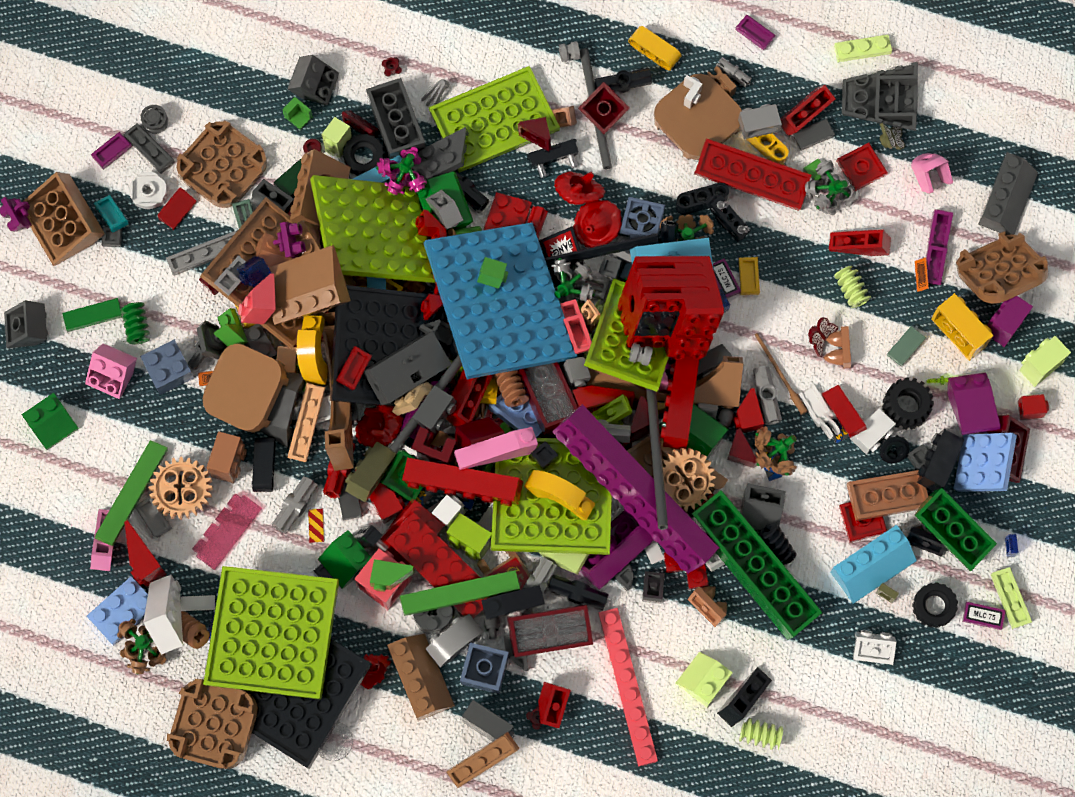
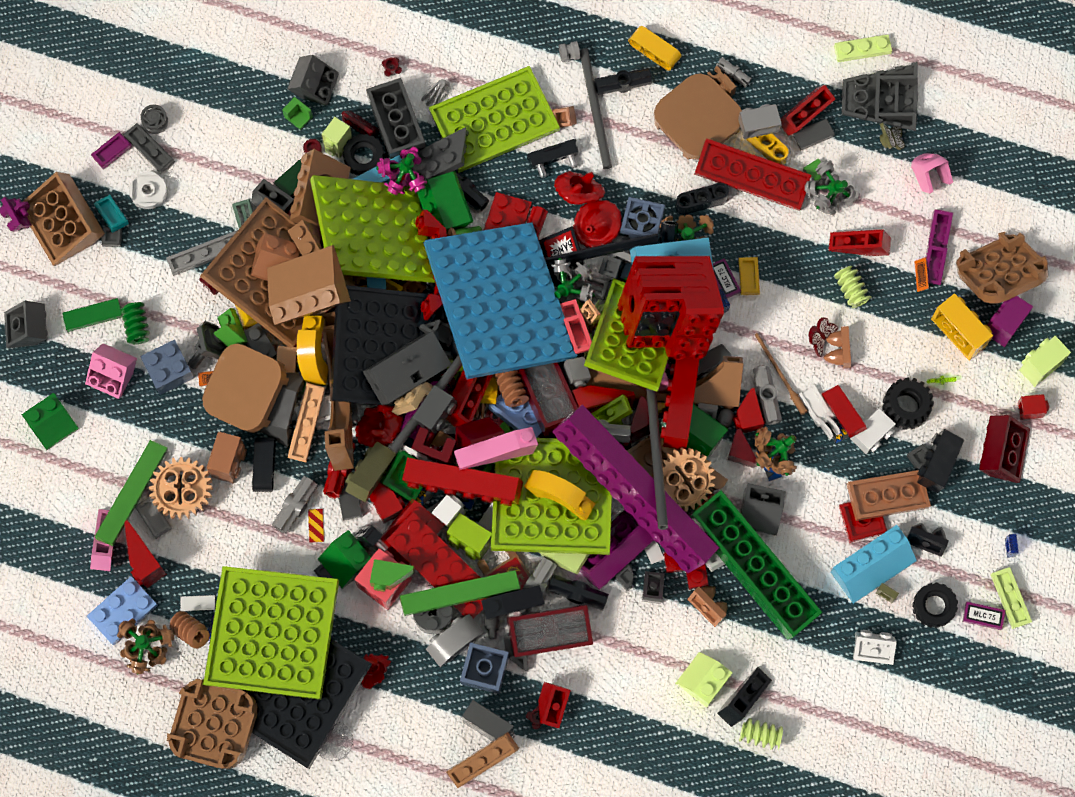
white wedge [143,575,183,655] -> none
red slope [157,187,197,230] -> none
medium nougat tile [176,120,267,208] -> none
clear pink windscreen [192,493,262,570] -> none
light grey slope [214,255,253,296] -> none
clear blue brick [237,256,272,287] -> none
coral slope [238,273,276,325] -> none
magenta hips [273,222,306,258] -> none
red tile [336,346,372,390] -> none
medium nougat slope [387,633,455,722] -> none
light grey slope [426,190,463,229] -> none
bright green brick [477,257,508,289] -> none
dark red slope [518,117,551,151] -> none
black plate [531,441,558,470] -> none
dark red slope [578,82,630,134] -> none
coral plate [598,608,658,767] -> none
light grey wheel [629,343,653,366] -> none
white bracket [683,75,702,109] -> none
black piece [705,194,751,242] -> none
magenta tile [735,15,776,50] -> none
black piece [758,522,797,565] -> none
red tile [836,143,888,191] -> none
black gear [879,435,910,464] -> none
sand green tile [887,326,926,367] -> none
green slope [915,488,997,571] -> none
magenta slope [947,372,1000,435] -> none
light blue plate [954,433,1017,492] -> none
dark grey slope [978,152,1038,235] -> none

